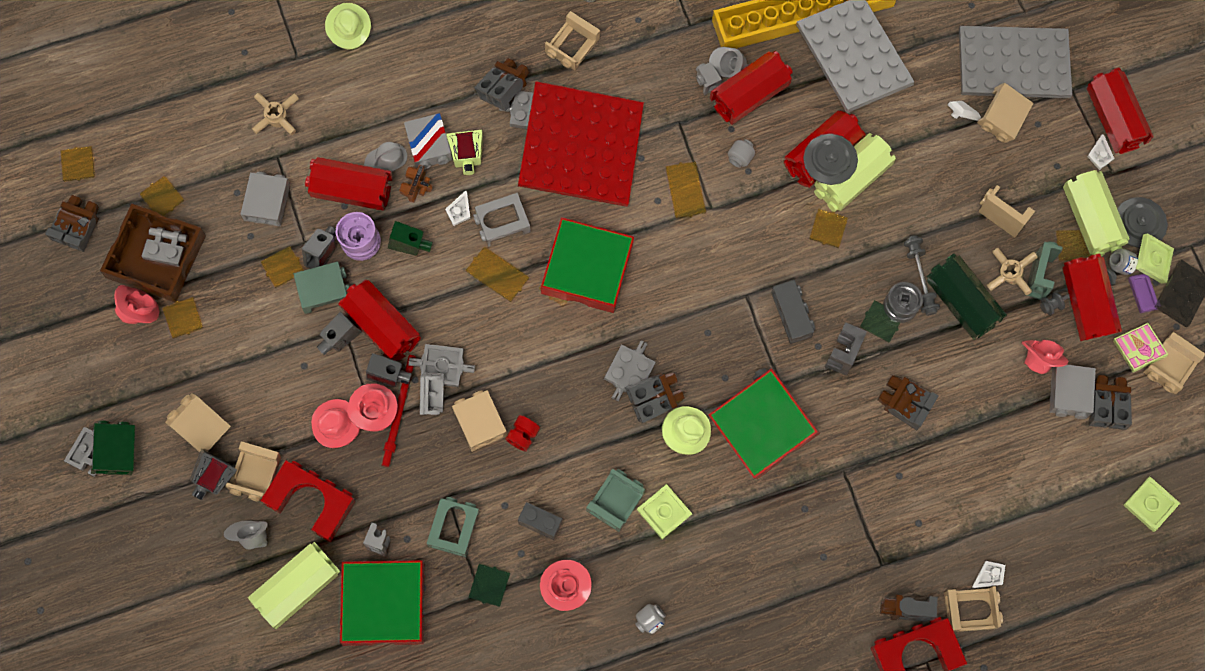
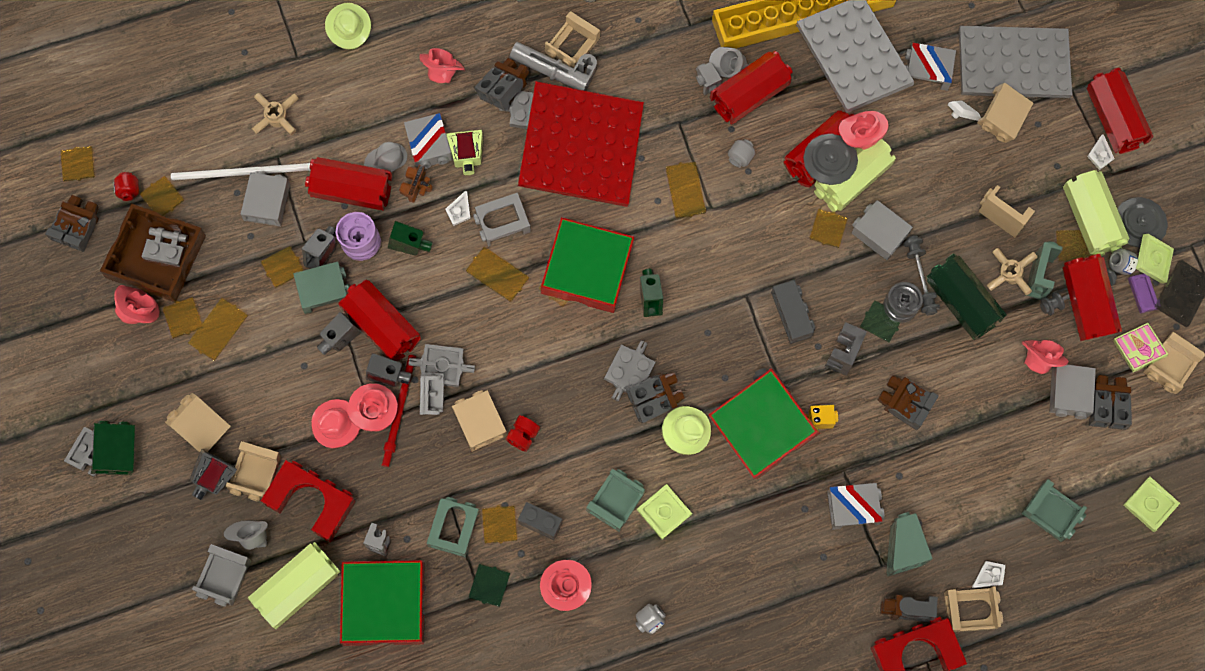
none -> red head [113,172,139,201]
none -> white piece [171,163,311,180]
none -> clear yellow piece [188,298,248,361]
none -> light grey panel [192,544,251,607]
none -> coral hat [419,48,465,83]
none -> clear yellow piece [482,506,517,544]
none -> light grey piece [510,42,597,91]
none -> dark green torso [640,268,663,317]
none -> yellow brick [808,405,838,429]
none -> panel [827,483,885,530]
none -> coral hat [839,111,889,150]
none -> light grey brick [852,200,913,260]
none -> sand green slope [886,512,932,576]
none -> panel [905,43,956,91]
none -> sand green panel [1022,479,1087,542]

